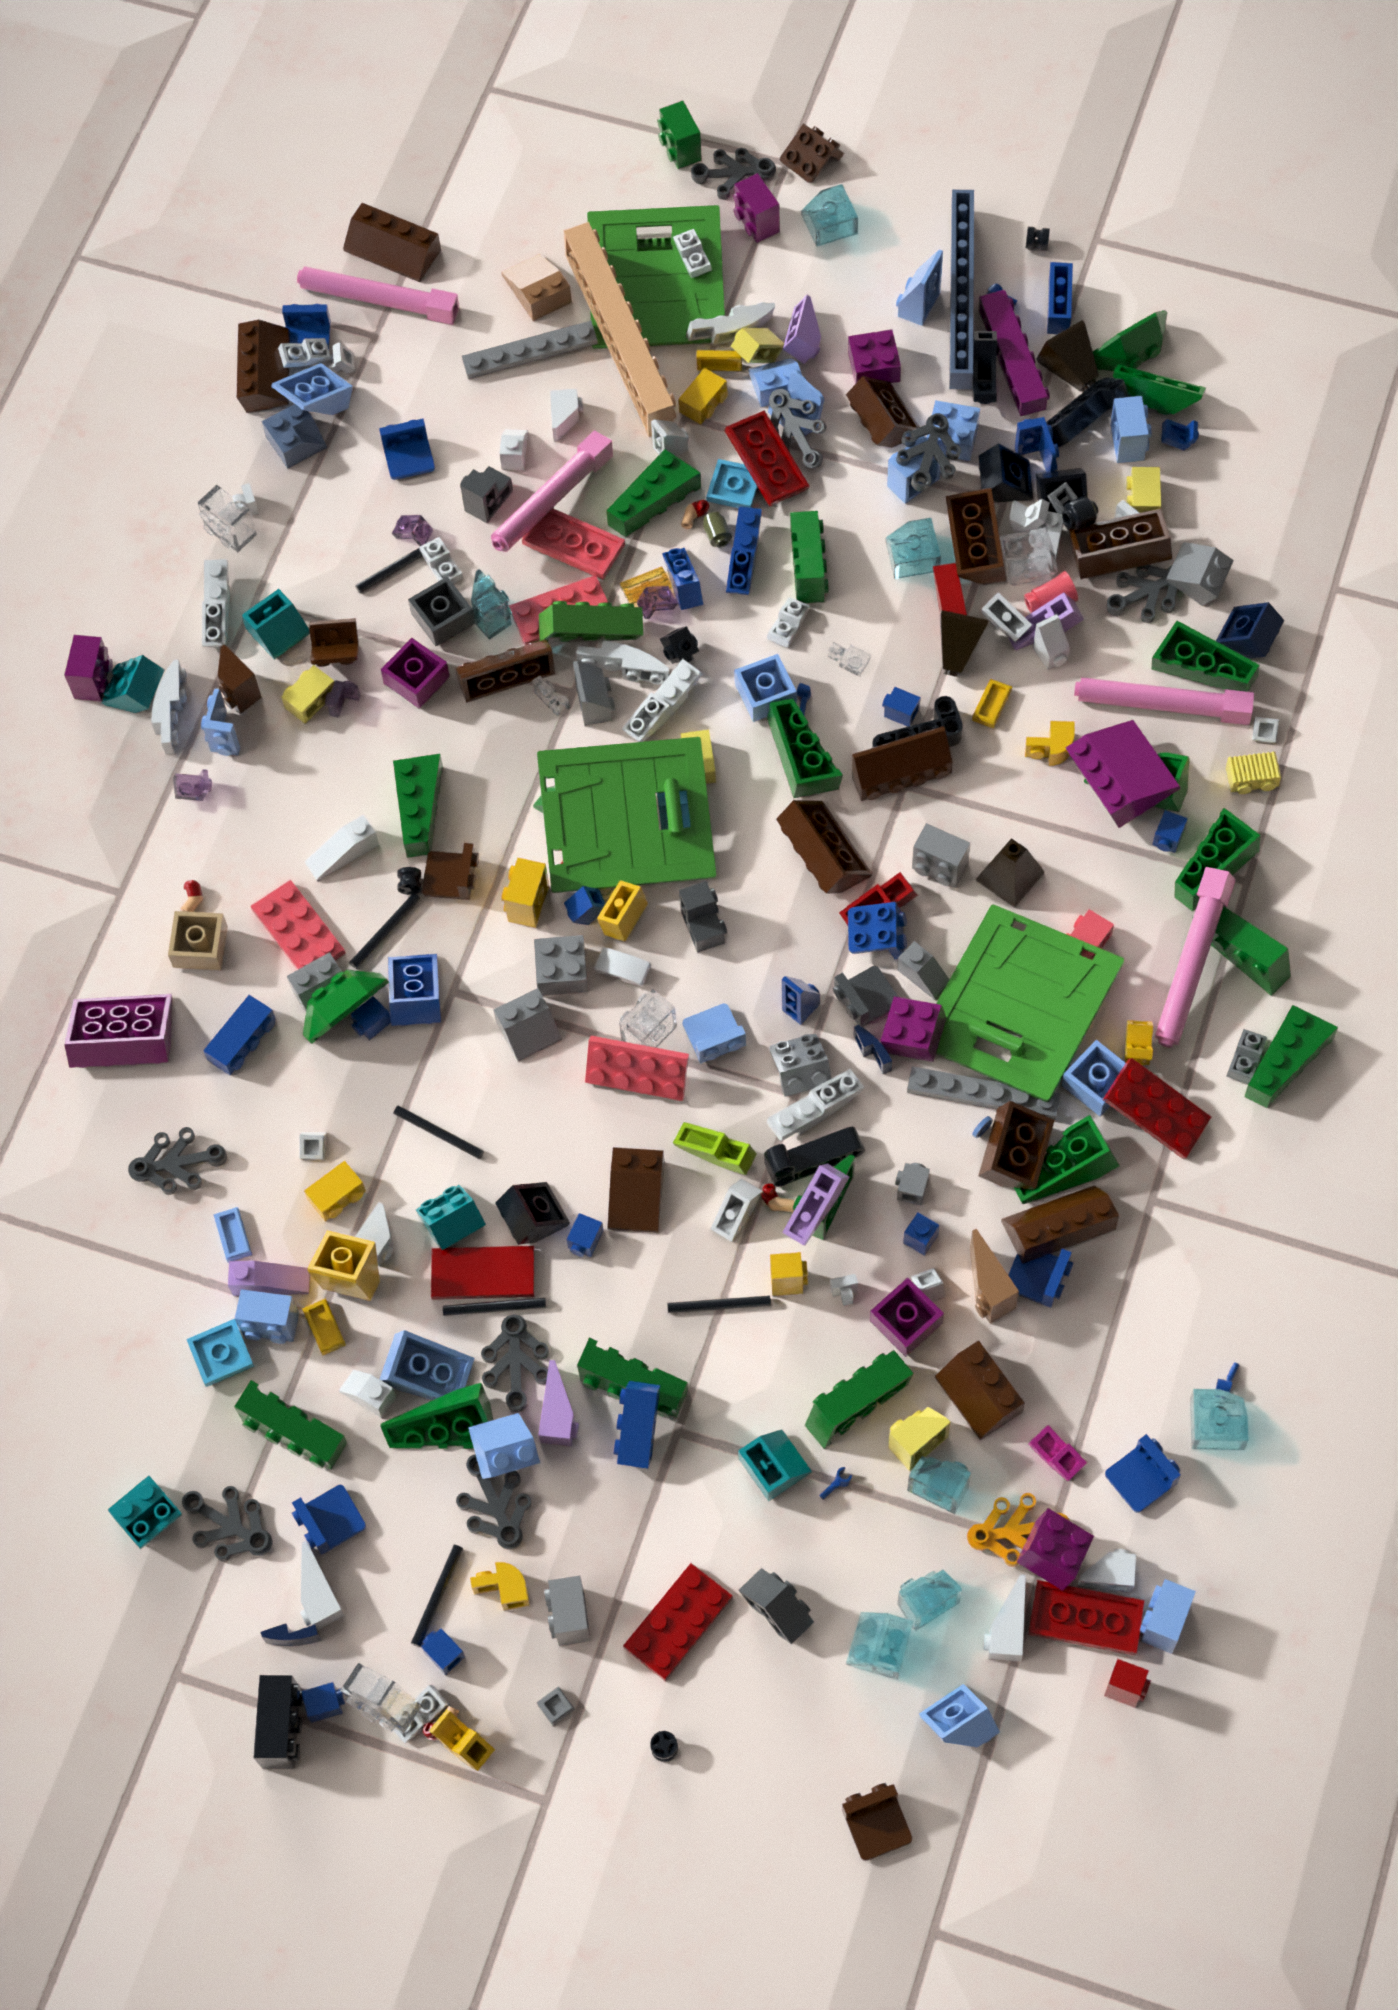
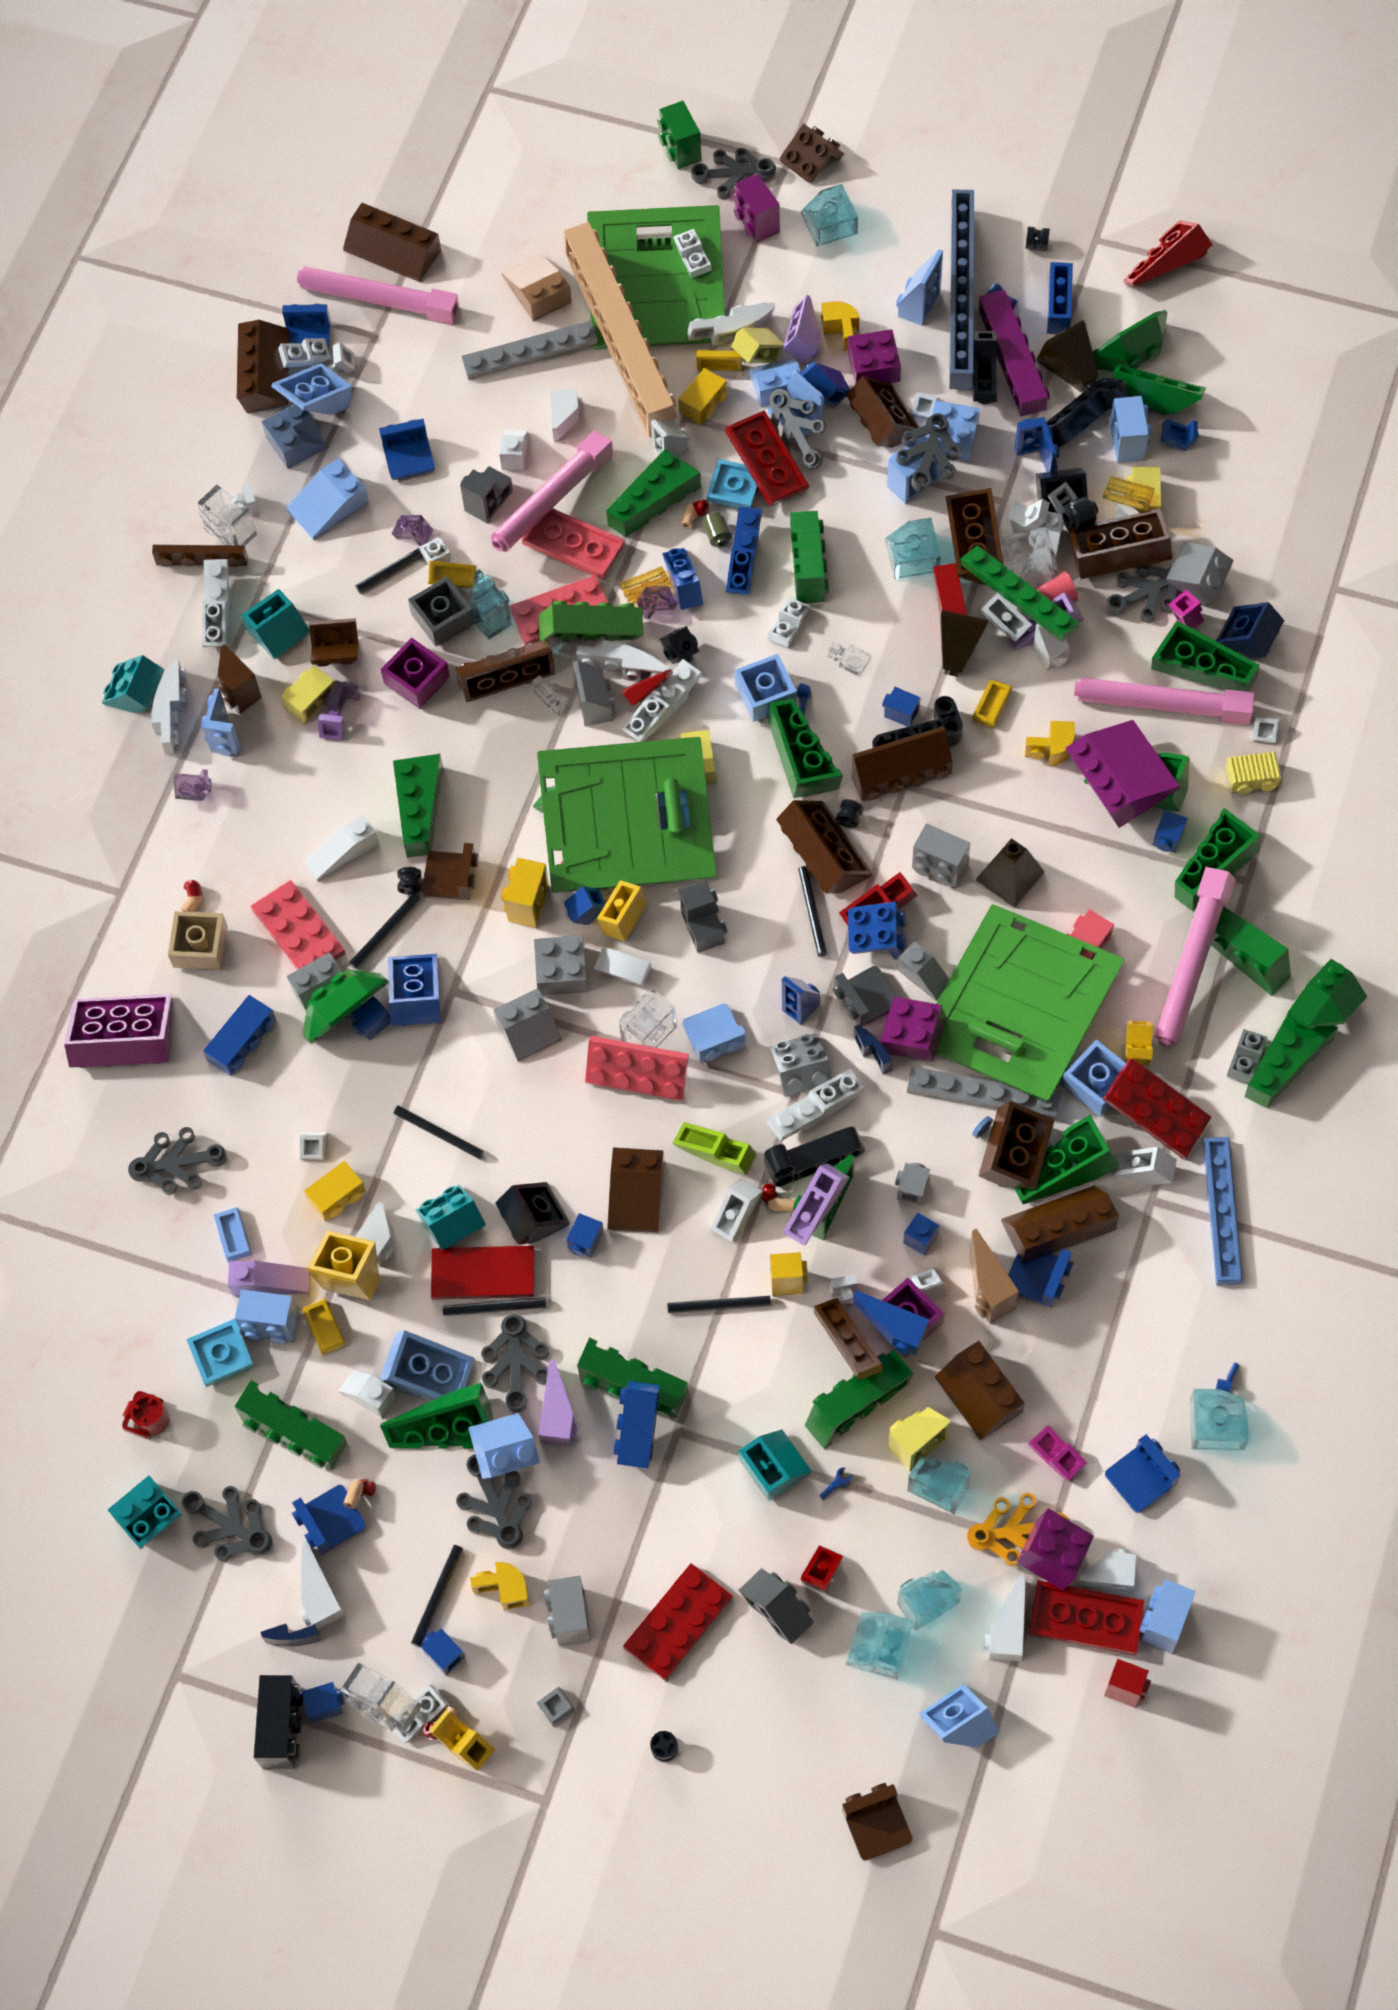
magenta brick [64,635,113,702] -> none
black slope [978,443,1033,502] -> none
none -> red piece [122,1391,169,1439]
none -> reddish brown plate [152,545,248,567]
none -> light blue slope [286,458,369,540]
none -> medium lavender tile [318,710,345,740]
none -> light nougat arm [343,1479,376,1509]
none -> yellow tile [427,561,476,589]
none -> red slope [621,669,673,705]
none -> black bar [798,866,827,957]
none -> blue slope [800,361,850,407]
none -> red slope [800,1545,843,1595]
none -> reddish brown plate [814,1298,883,1380]
none -> yellow brick [821,301,860,351]
none -> black wheel [835,799,864,829]
none -> blue slope [854,1290,929,1356]
none -> white slope [911,392,940,418]
none -> green plate [961,545,1079,642]
none -> clear yellow tile [1103,475,1155,511]
none -> white slope [1114,1147,1177,1185]
none -> red wedge [1123,220,1213,286]
none -> dark pink brick [1168,590,1204,629]
none -> medium blue tile [1203,1137,1243,1285]
none -> green wedge [1286,959,1367,1029]

